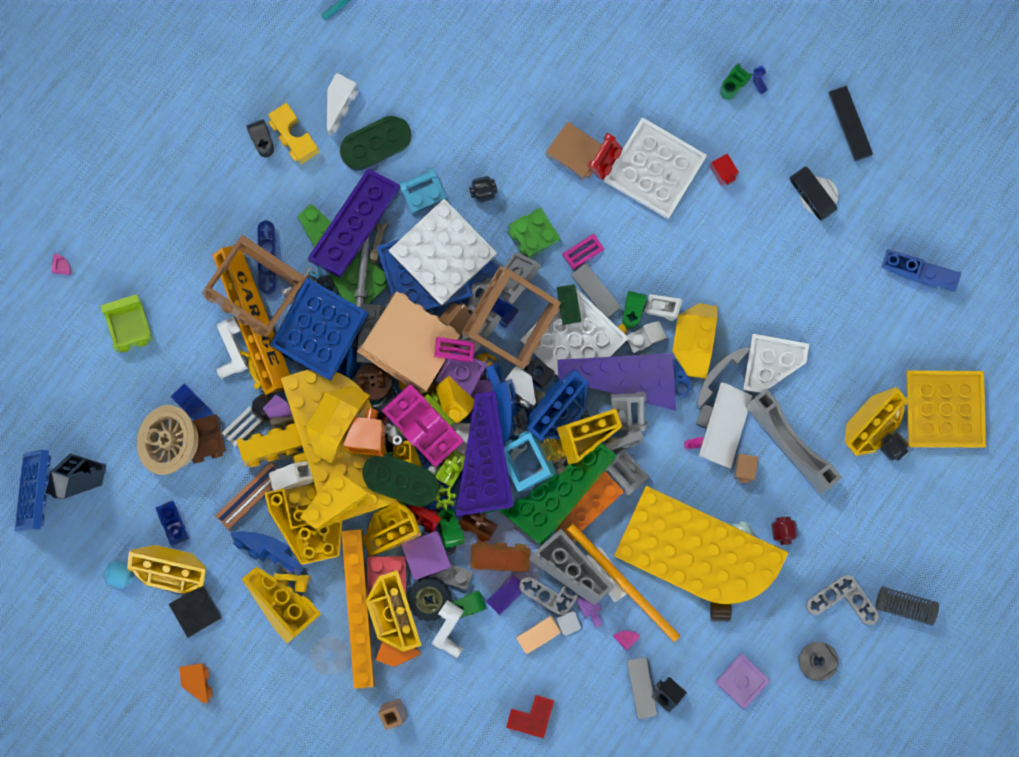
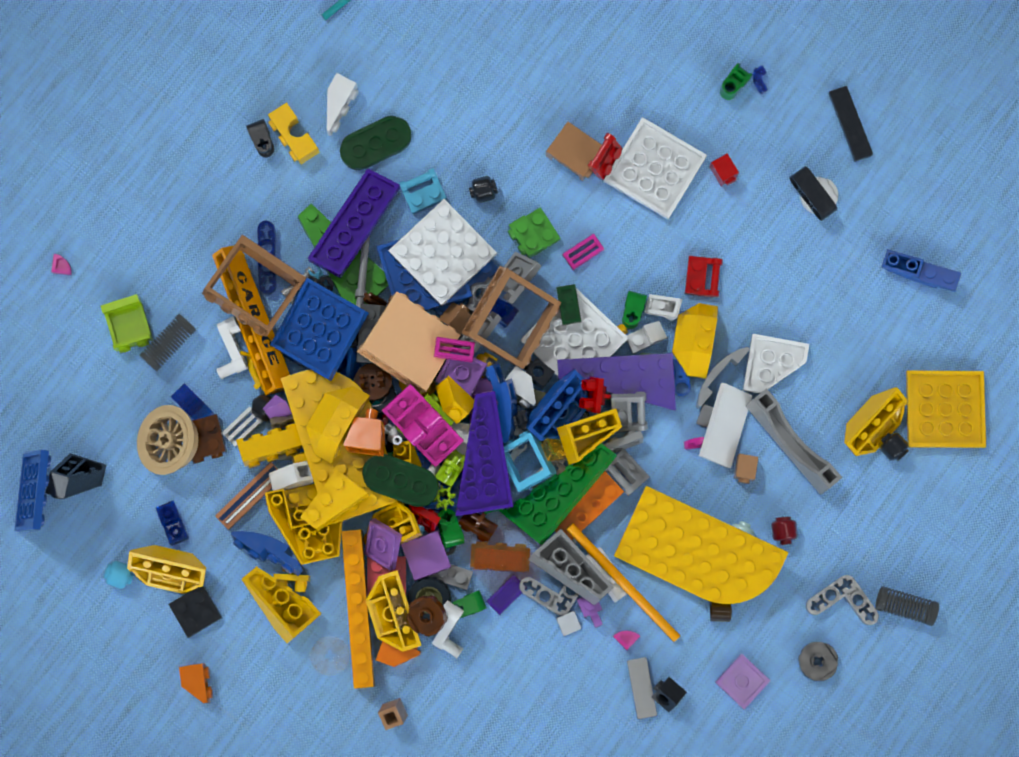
dark tan piece [370,219,389,263] -> none
red plate [506,695,554,739] -> none
light nougat slope [516,615,562,654] -> none
light grey tile [571,263,621,318] -> none
none -> dark grey piece [139,314,196,371]
none -> reddish brown axle [363,292,387,306]
none -> medium lavender tile [364,518,402,571]
none -> reddish brown plate [407,595,447,636]
none -> red hips [579,377,611,413]
none -> red plate [684,256,723,298]

